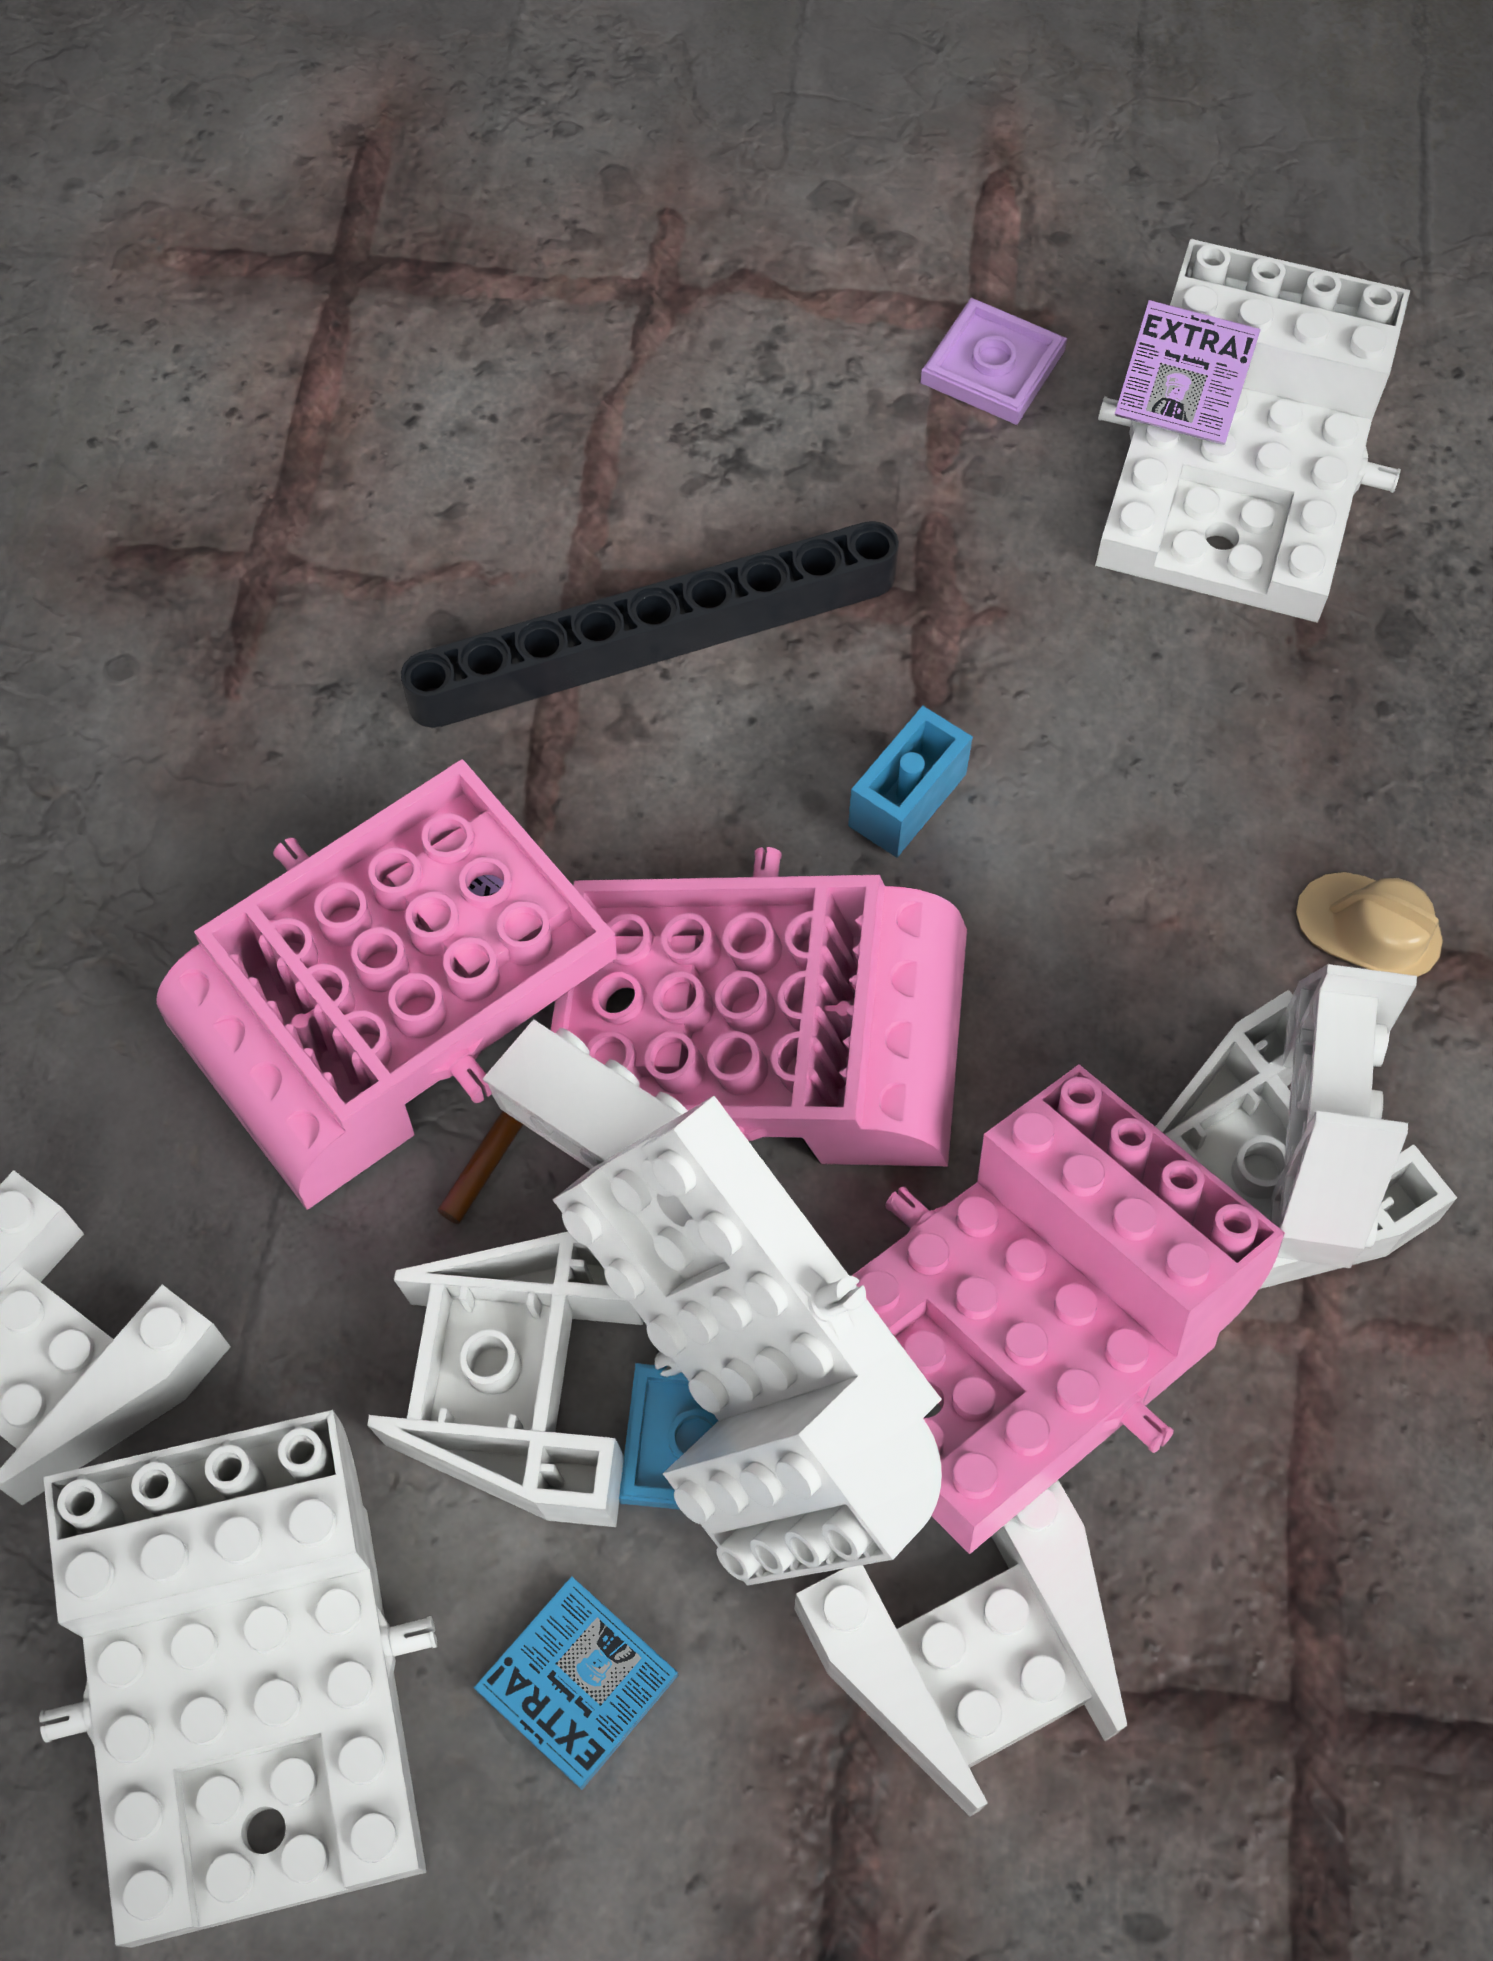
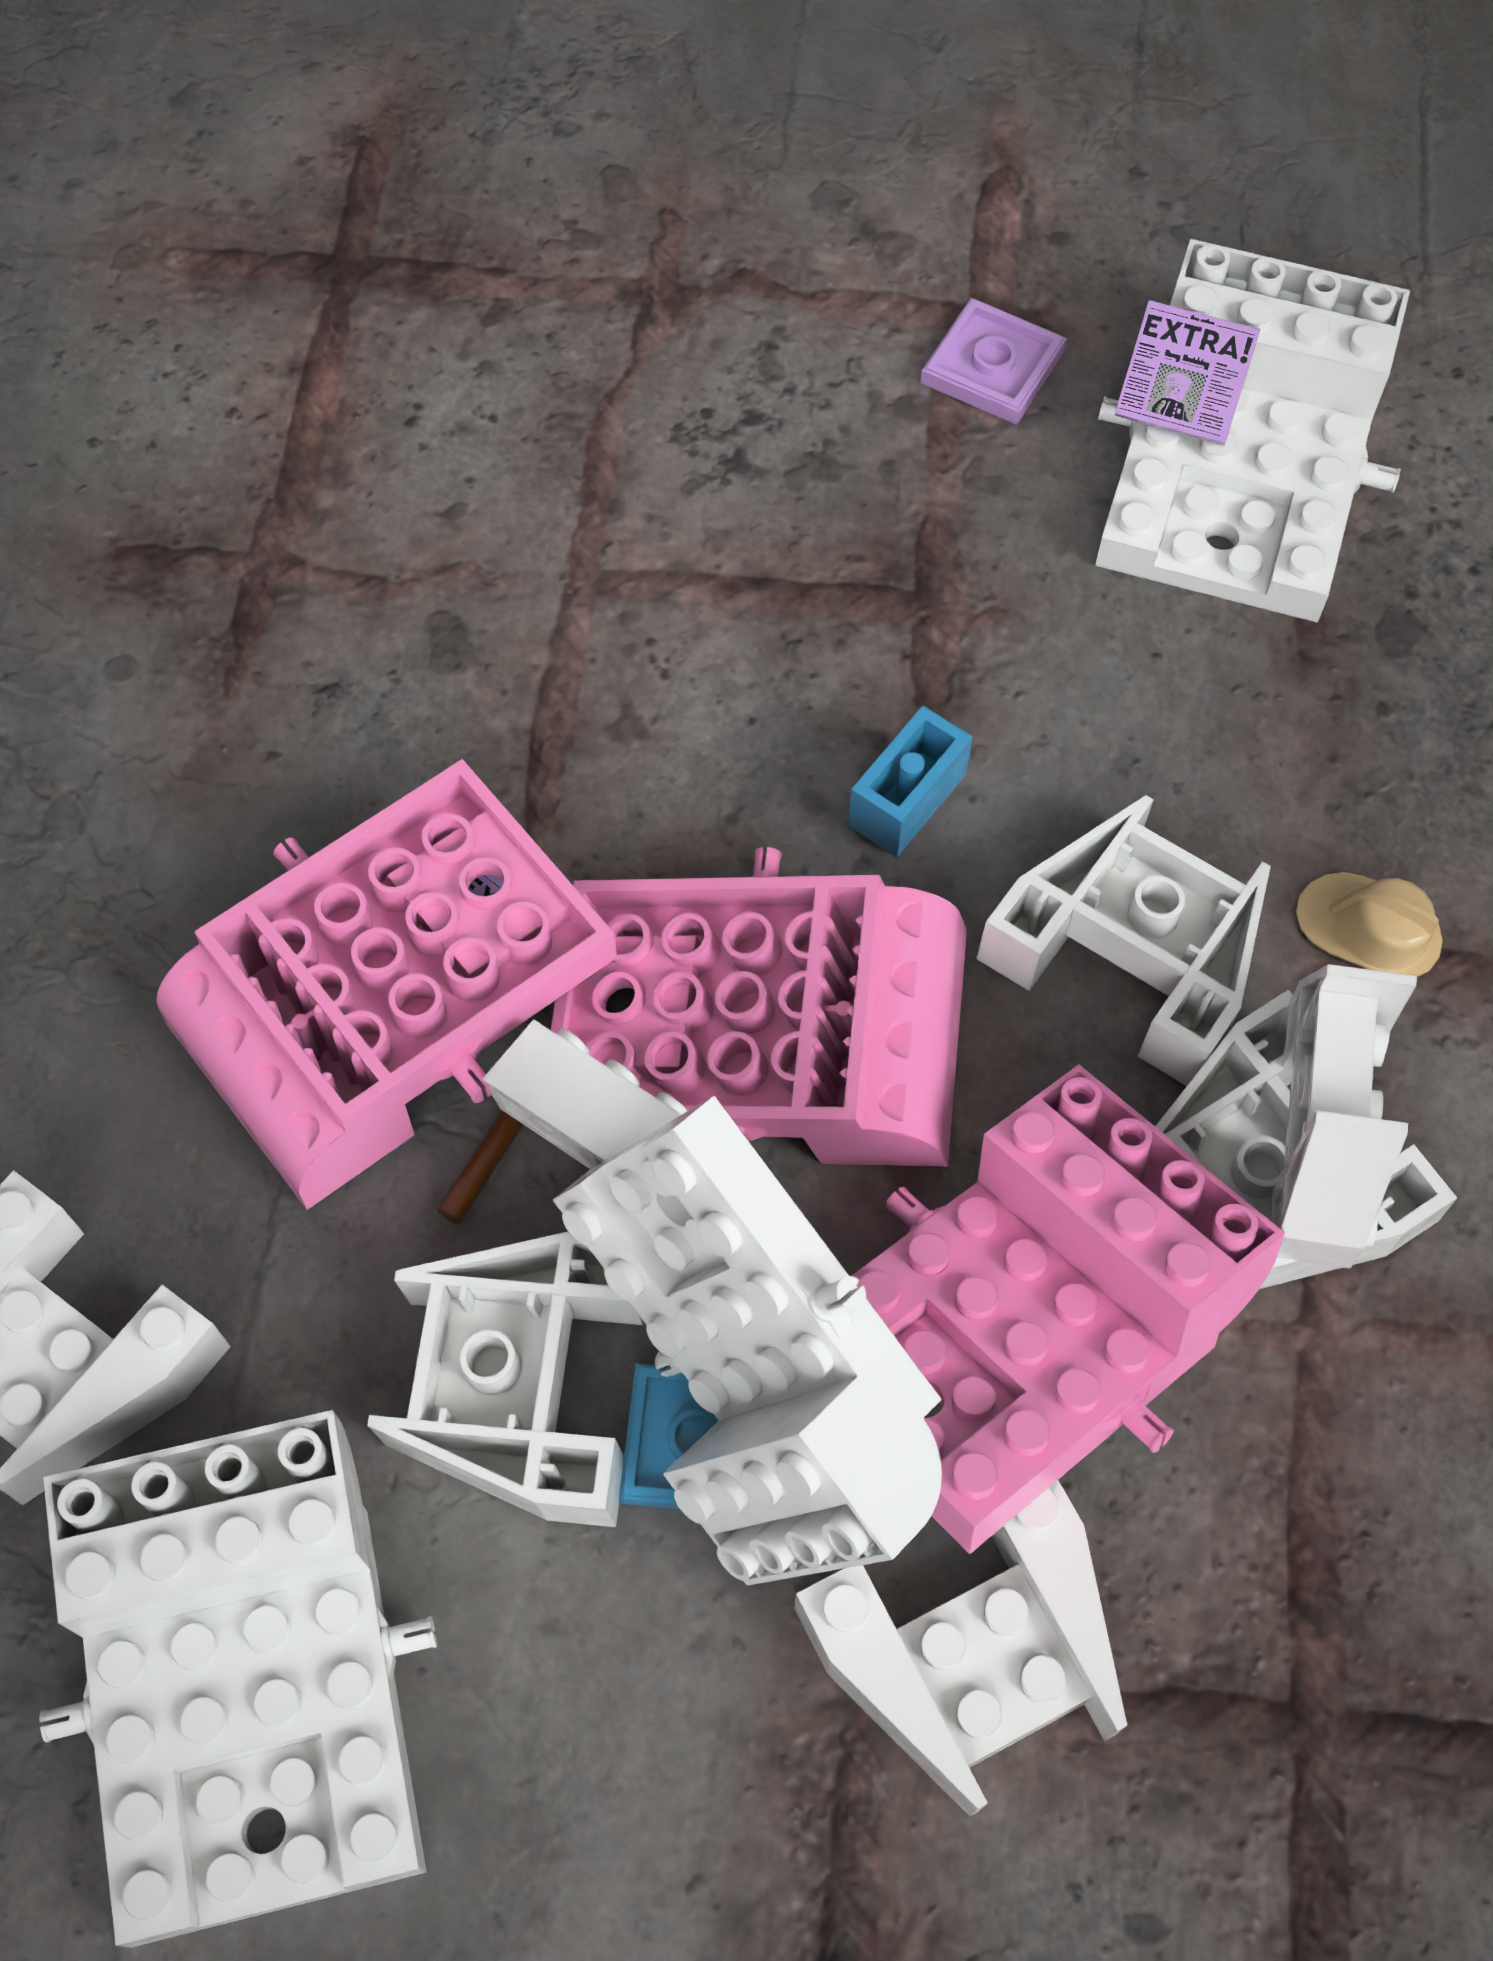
black beam [401,521,899,728] -> none
dark azure tile [474,1576,678,1790] -> none
none -> white wedge [976,795,1271,1086]

